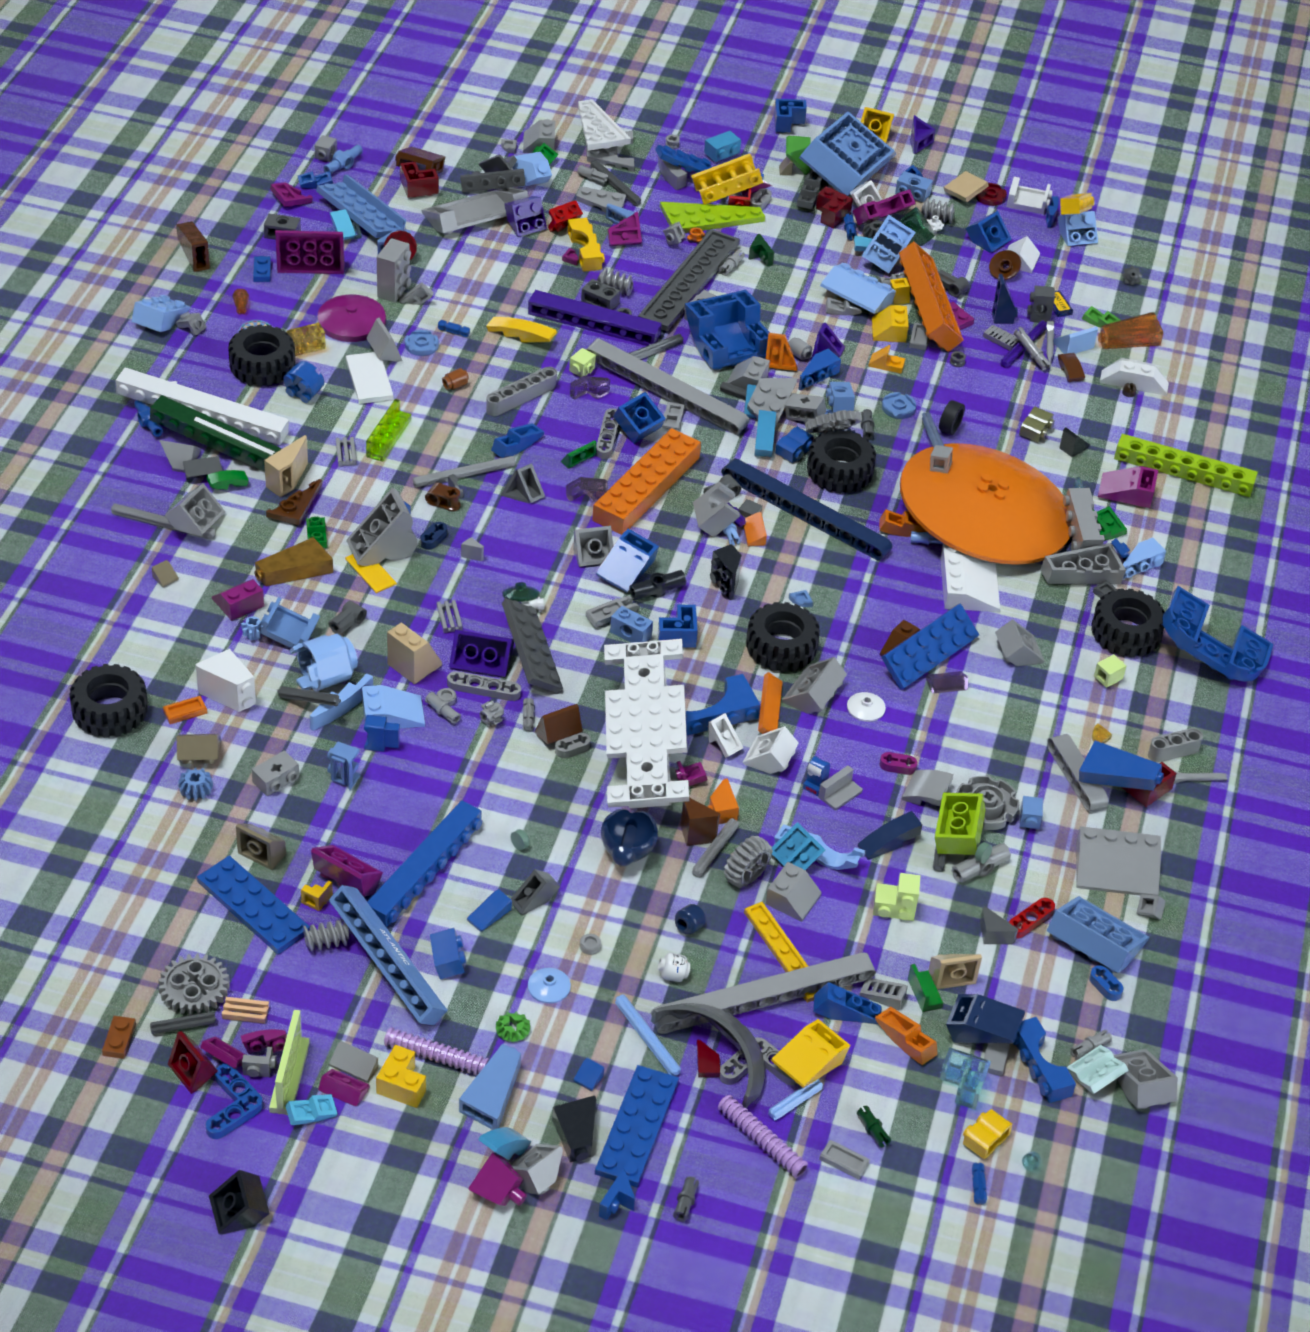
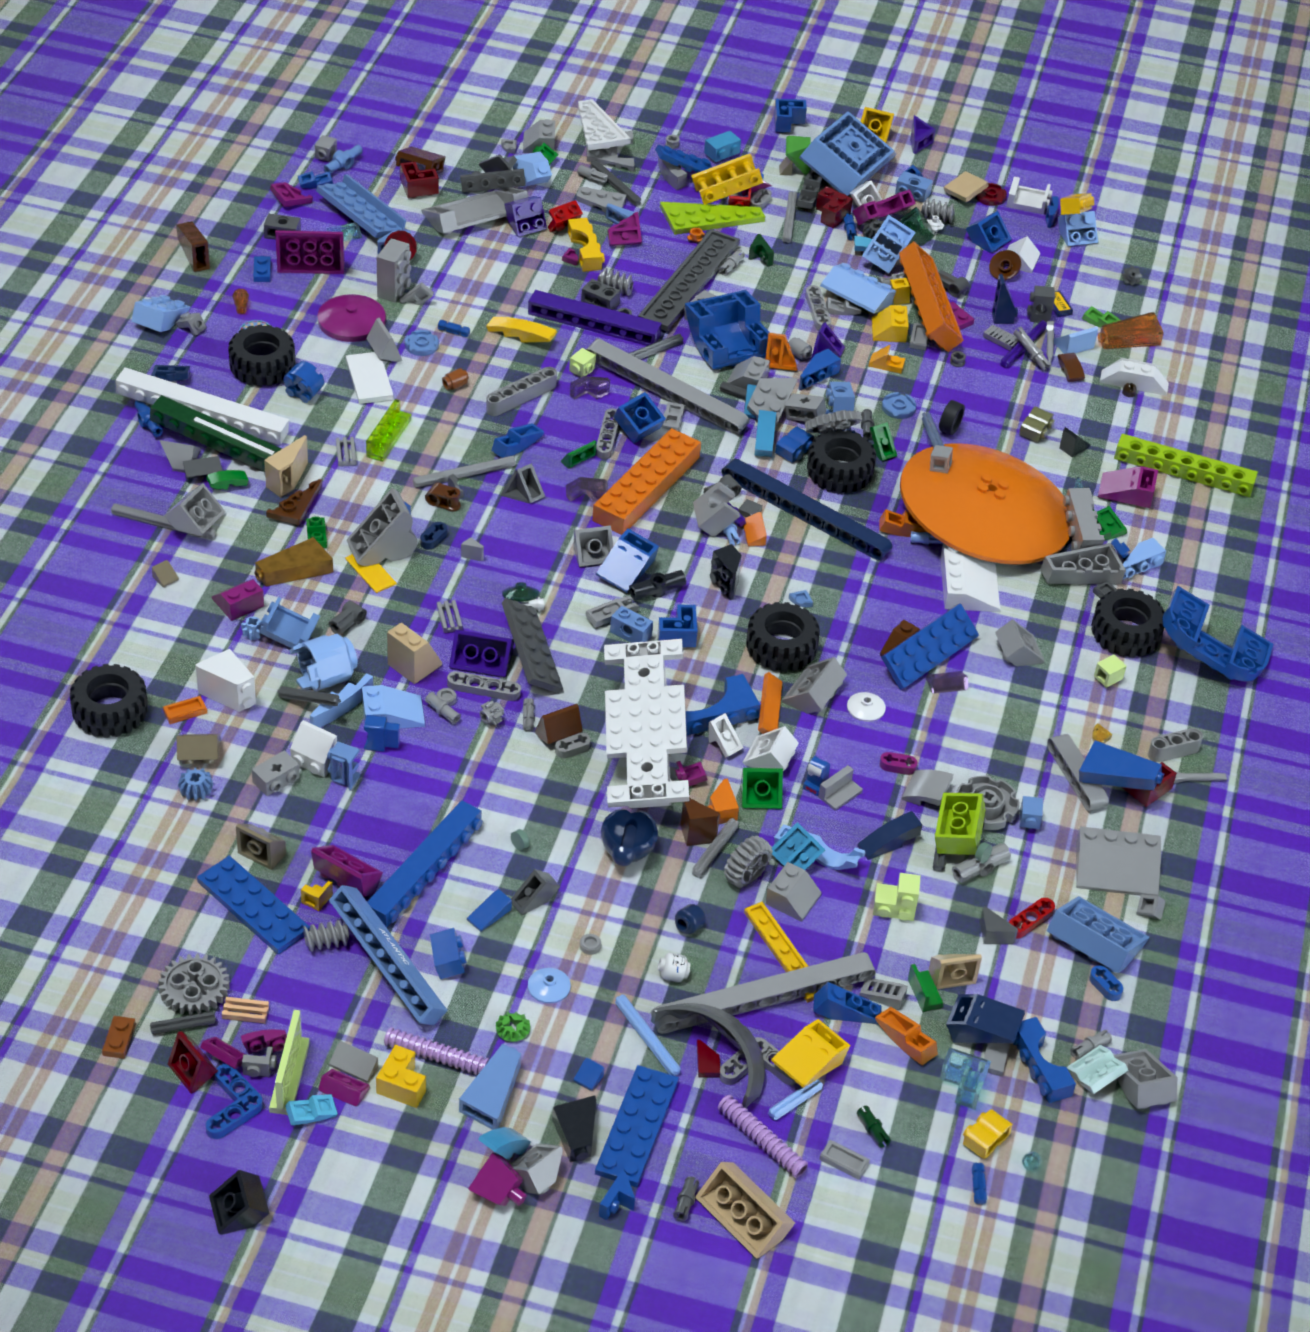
clear yellow brick [287,322,326,356] -> none
medium azure slope [330,209,356,240] -> none
light grey bracket [663,222,686,245] -> none
none -> dark blue wing [151,365,190,381]
none -> white slope [290,720,337,778]
none -> tan slope [695,1162,795,1259]
none -> green slope [740,768,783,809]
none -> light grey axle [782,191,797,243]
none -> light grey beam [805,285,831,331]
none -> green slope [870,422,897,461]

